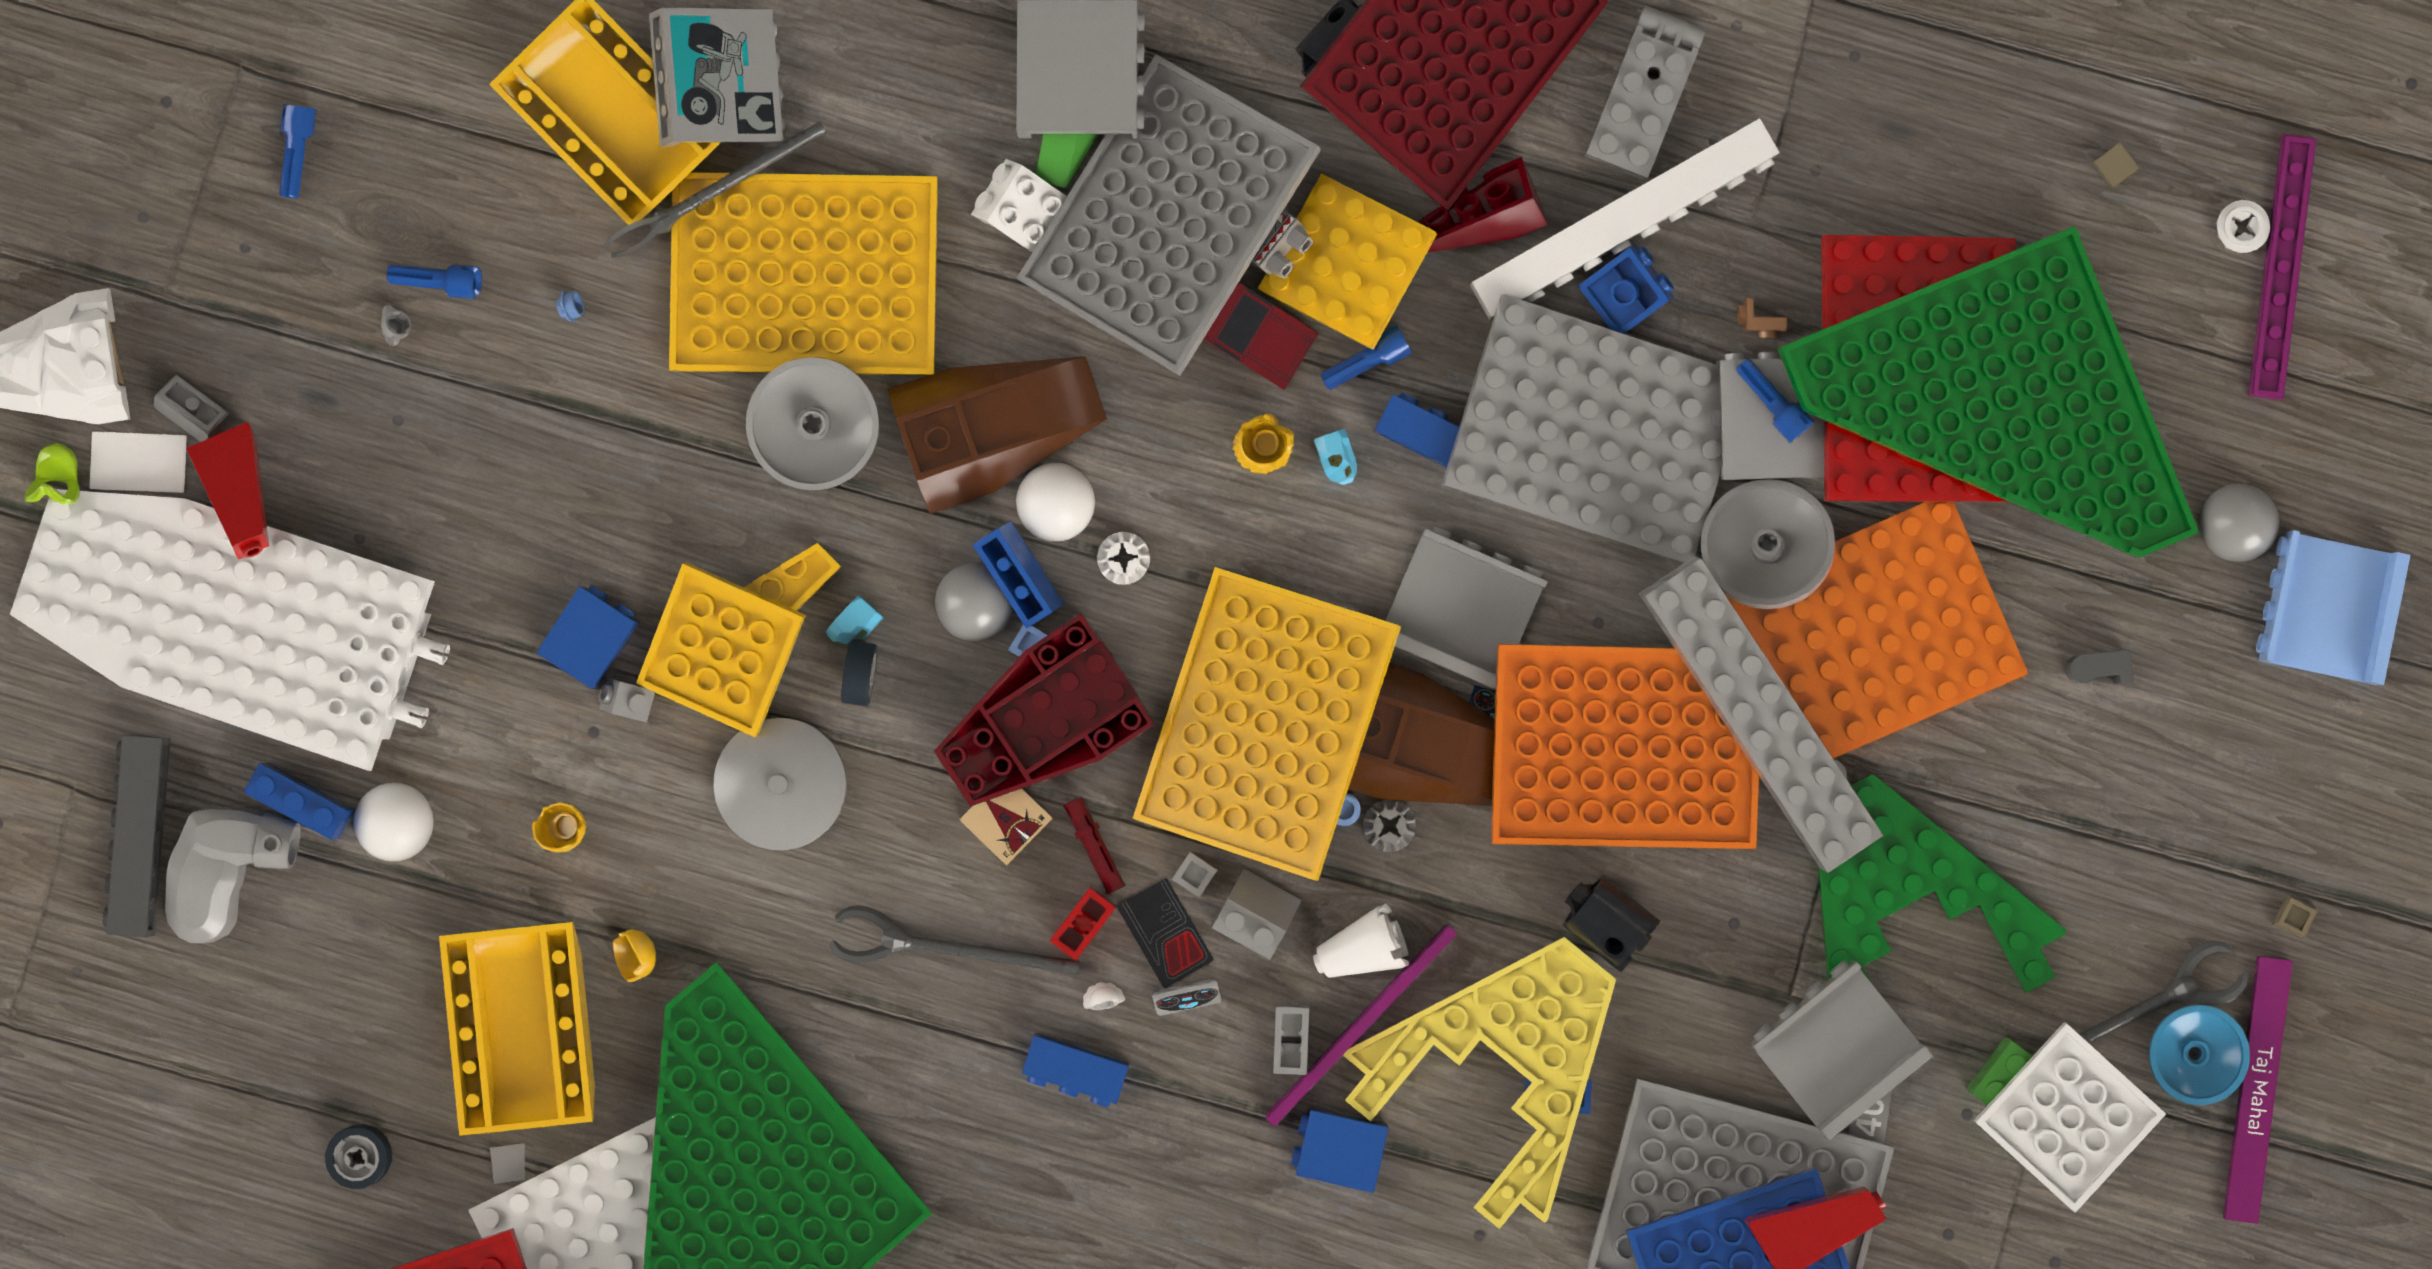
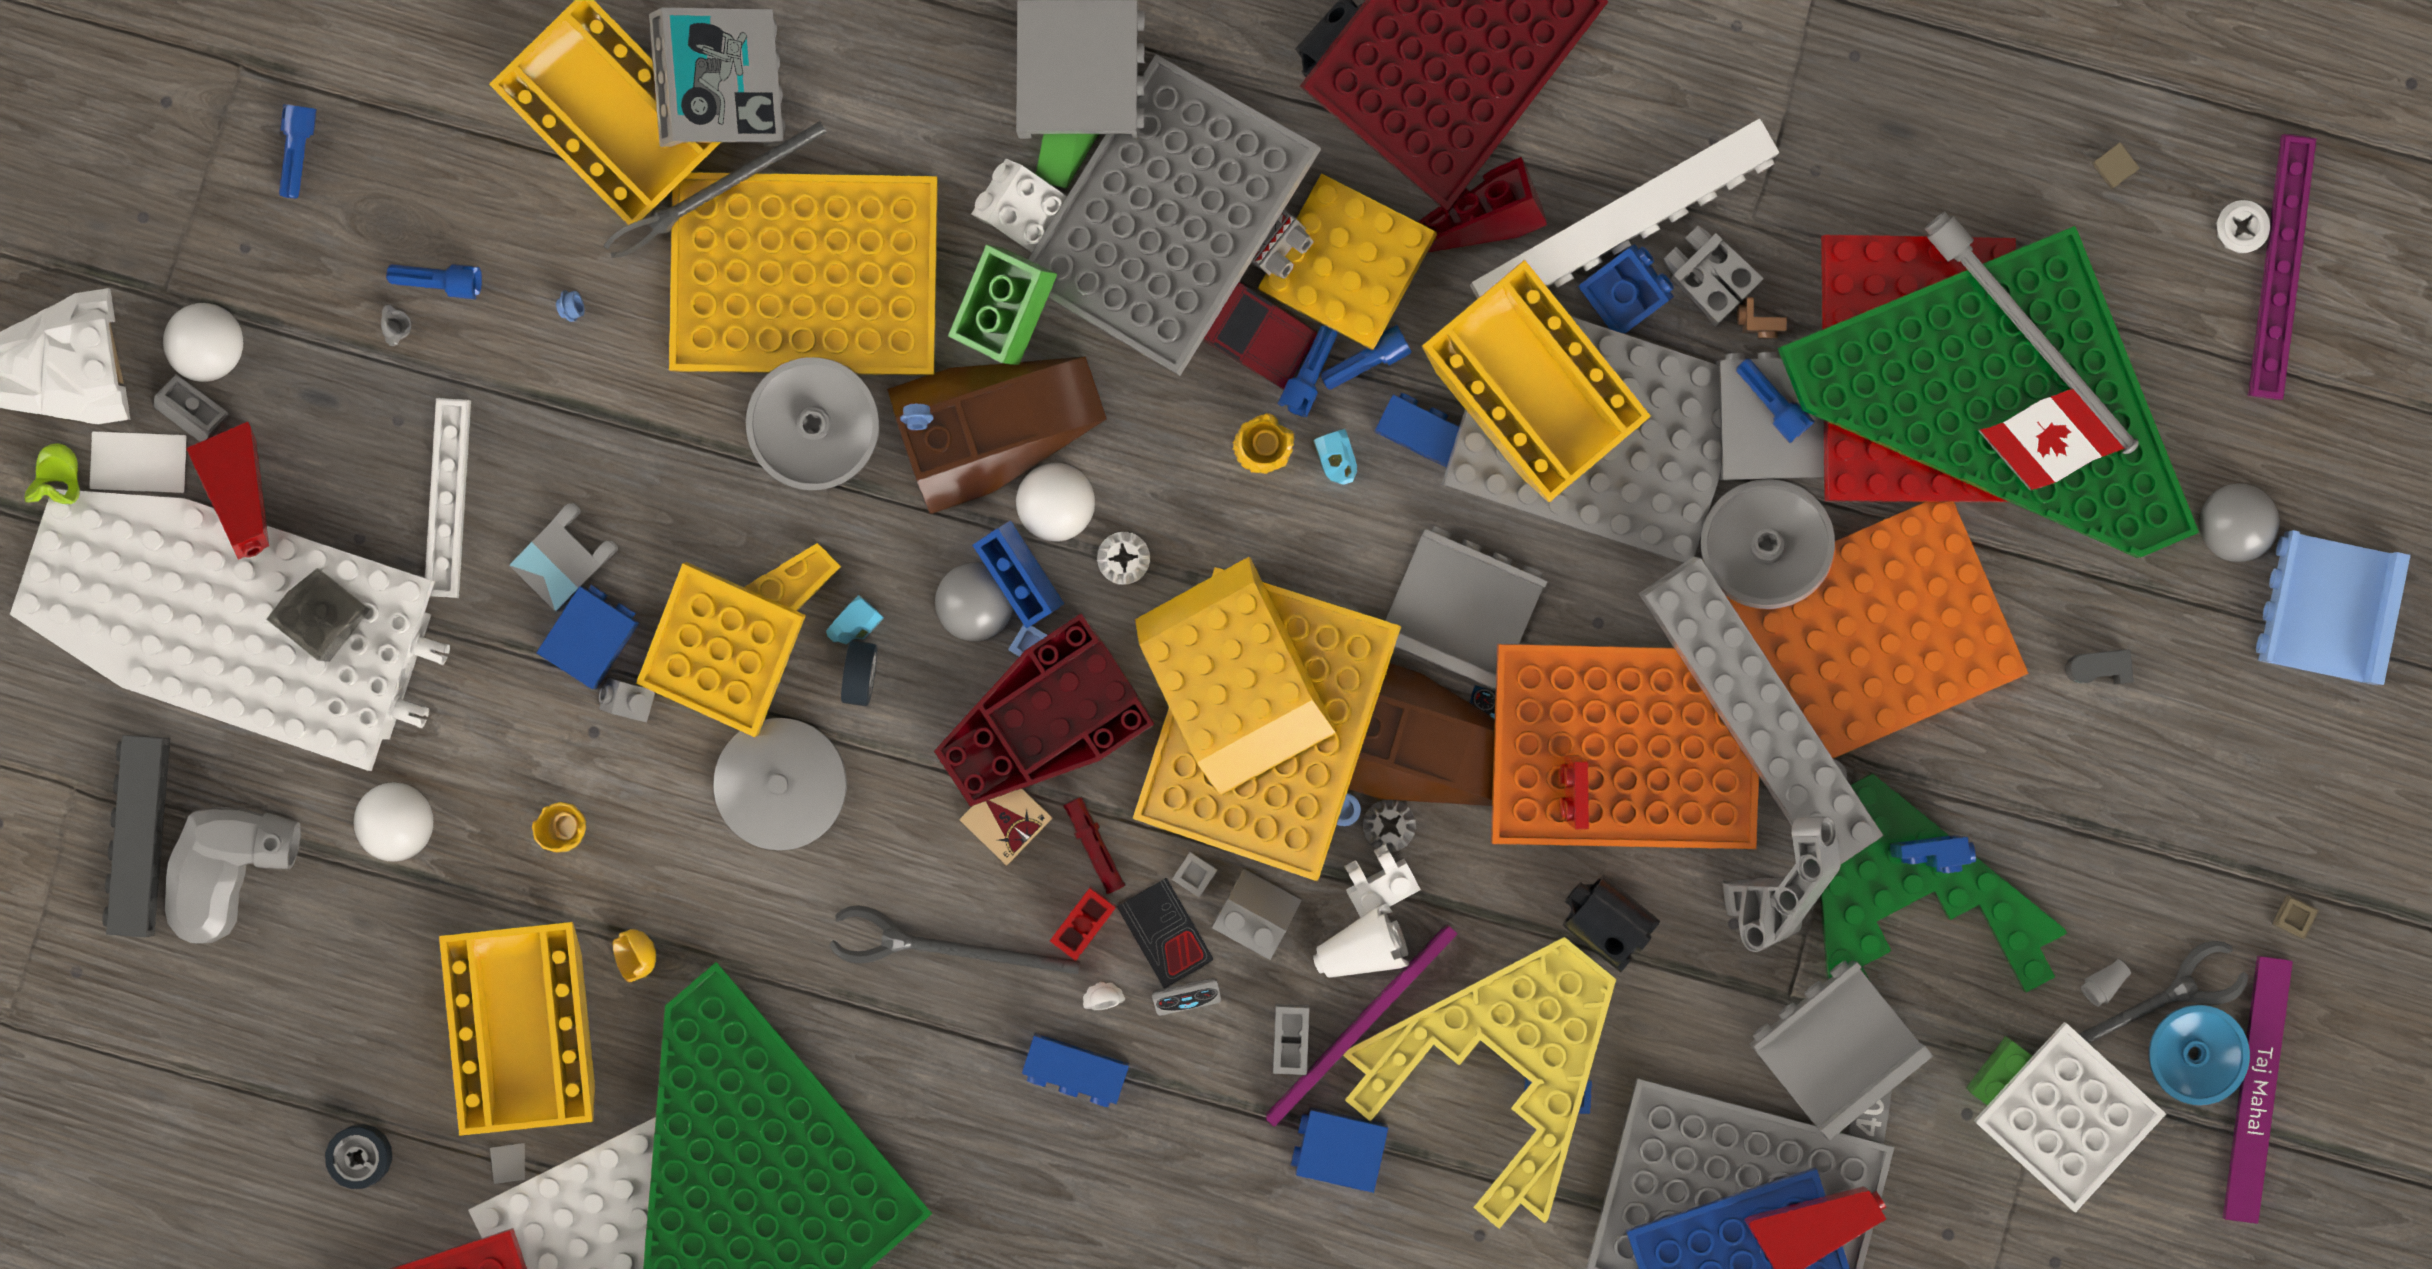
blue brick [243,763,355,840] -> none
light grey hinge [1584,5,1706,181] -> none
none -> white piece [163,303,243,382]
none -> clear smoke slope [266,568,370,662]
none -> white tile [425,398,471,598]
none -> light grey flag [509,503,618,612]
none -> medium blue plate [900,404,934,430]
none -> bright green brick [948,245,1057,365]
none -> yellow slope [1135,557,1337,795]
none -> blue piece [1278,325,1338,417]
none -> white plate [1344,845,1421,918]
none -> yellow slope [1422,260,1651,502]
none -> red plate [1559,755,1589,830]
none -> light grey hips [1663,226,1764,327]
none -> light grey connector [1722,817,1841,952]
none -> blue plate [1890,835,1976,873]
none -> flag [1924,211,2139,490]
none -> light grey cone [2081,959,2131,1007]

